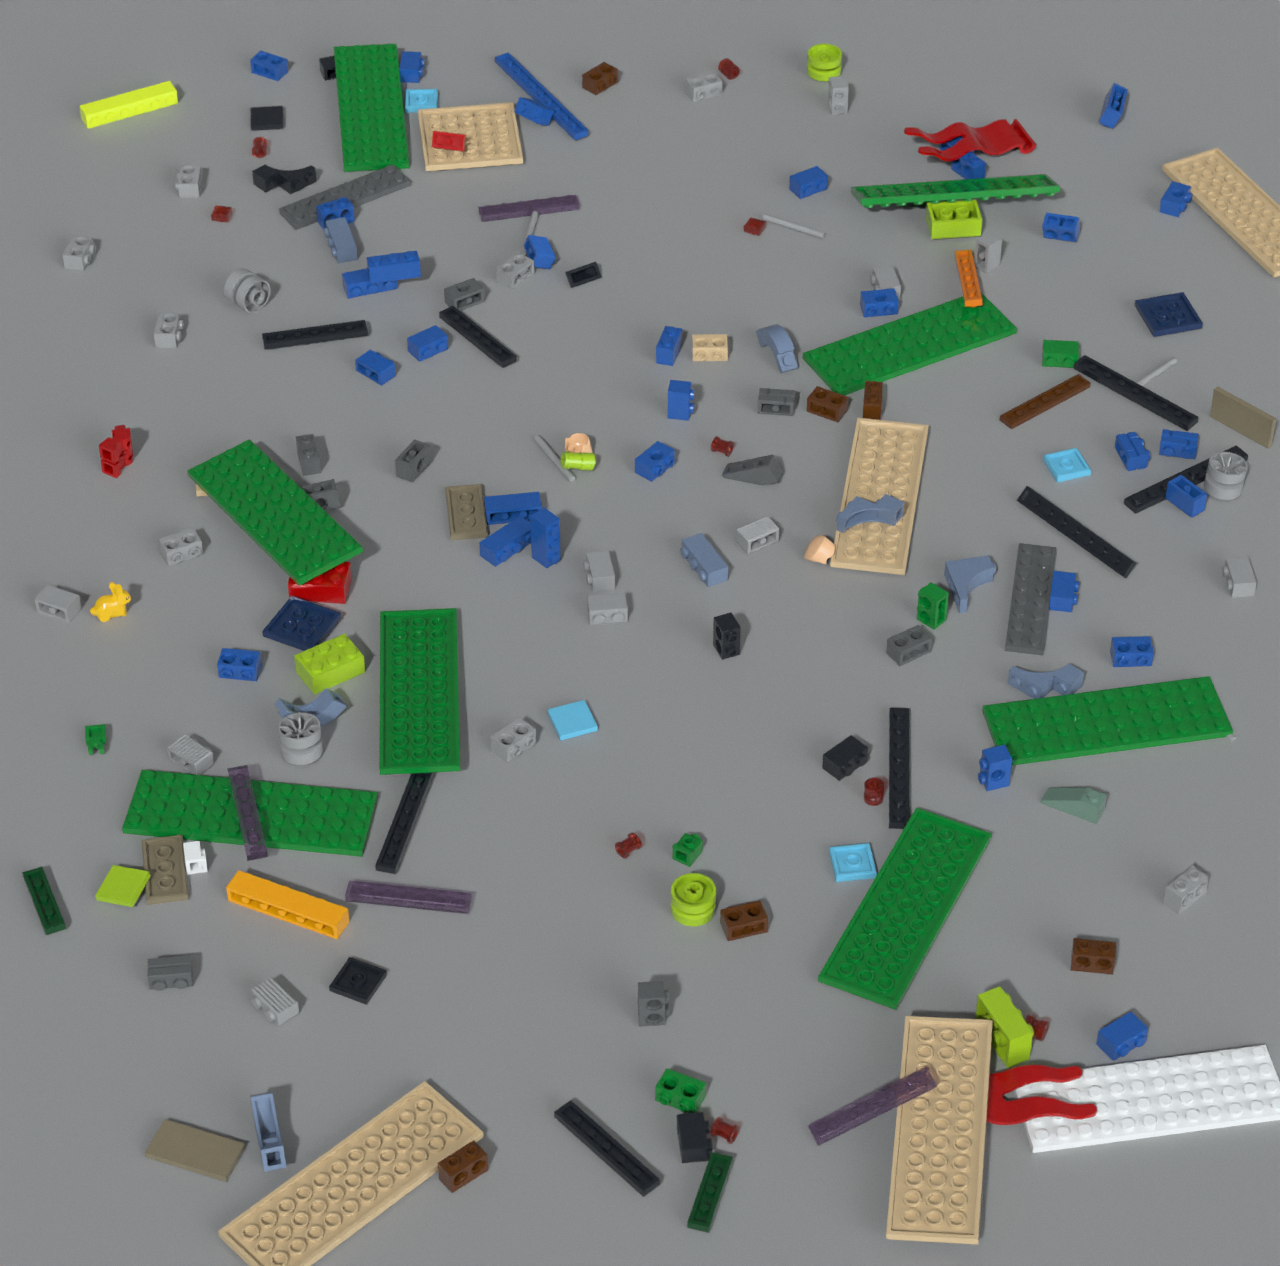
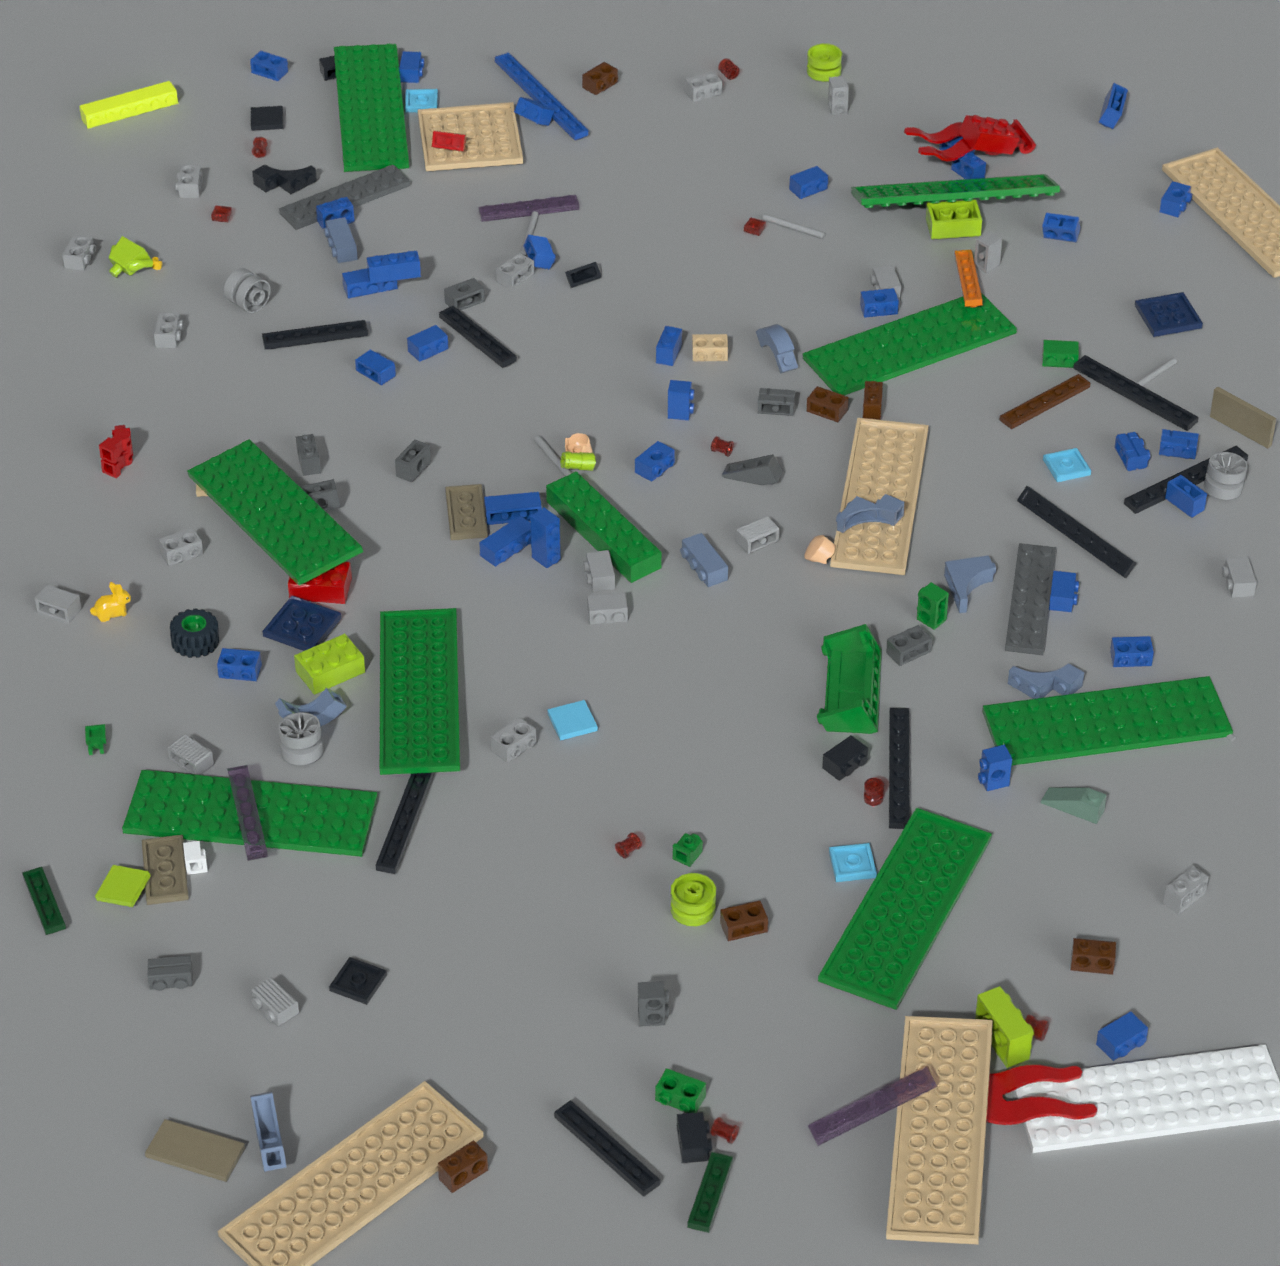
light orange brick [226,870,349,940] -> none
clear purple plate [345,880,472,914] -> none
black brick [713,612,741,660] -> none
none -> lime torso [109,236,162,278]
none -> black wheel [170,608,219,658]
none -> green brick [546,471,662,583]
none -> green windscreen [817,624,882,734]
none -> red brick [958,115,1020,155]

